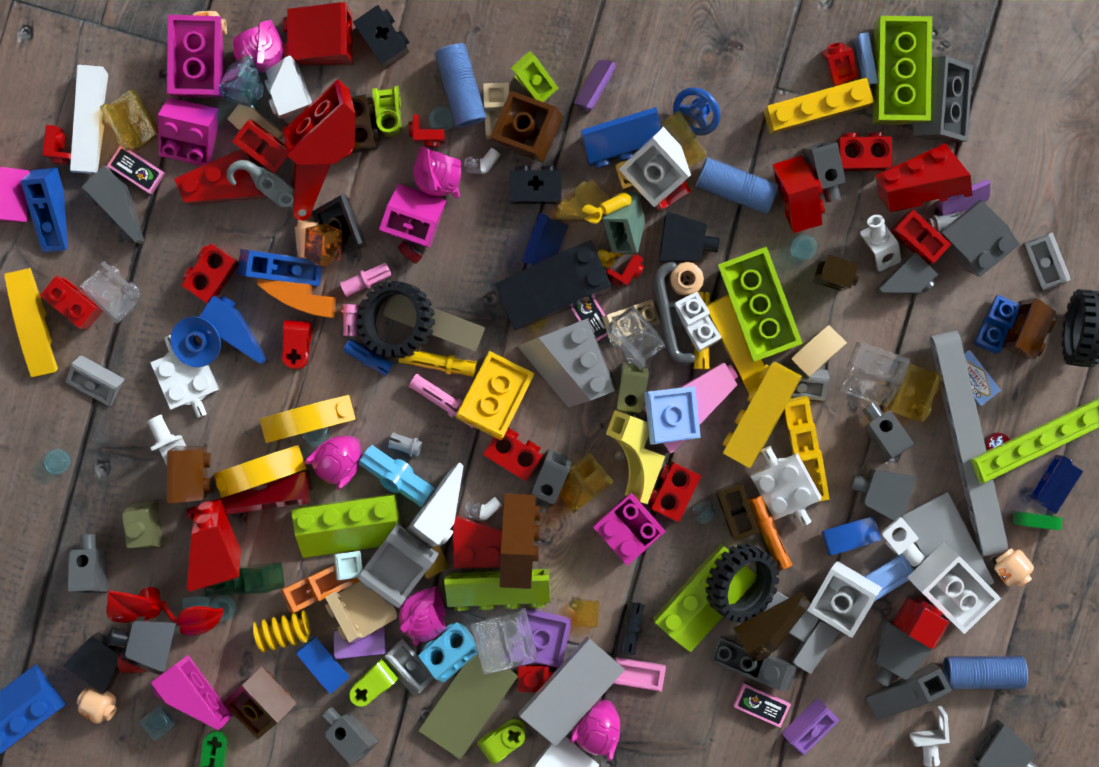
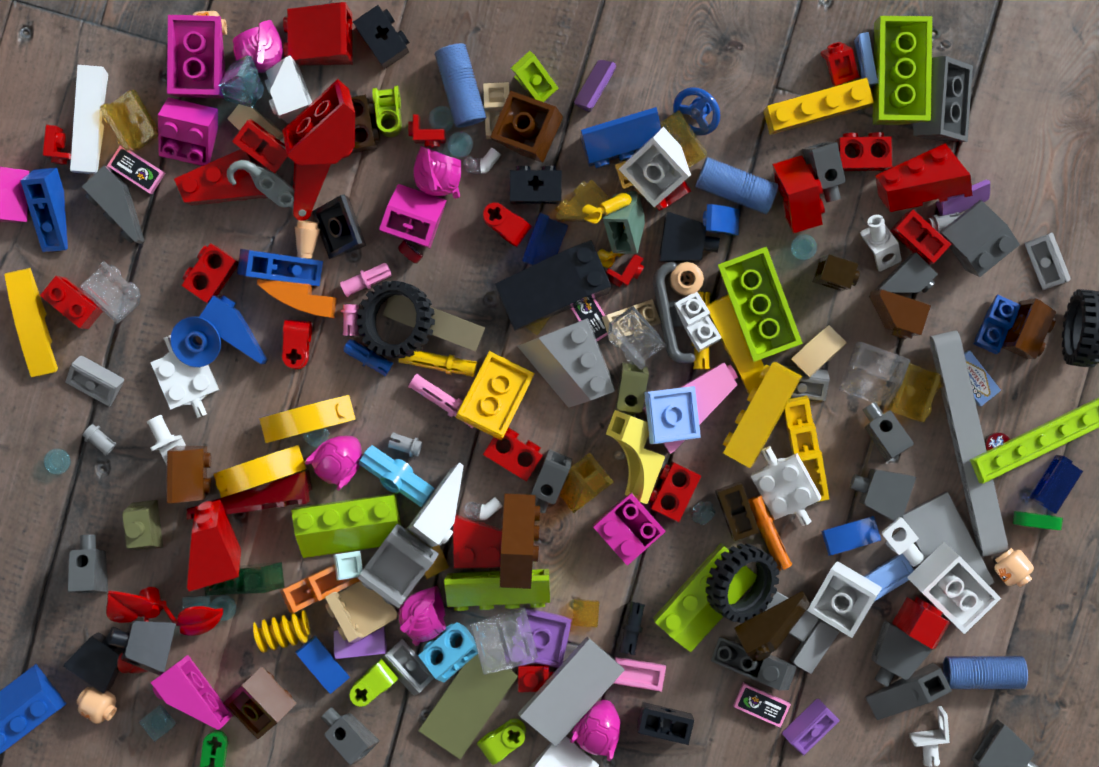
clear orange brick [304,223,342,266] -> none
none -> light grey pin [82,424,116,456]
none -> clear light blue plate [448,132,473,158]
none -> red piece [483,203,532,247]
none -> black brick [637,702,694,745]
none -> blue slope [703,204,740,235]
none -> reddish brown slope [869,289,931,339]

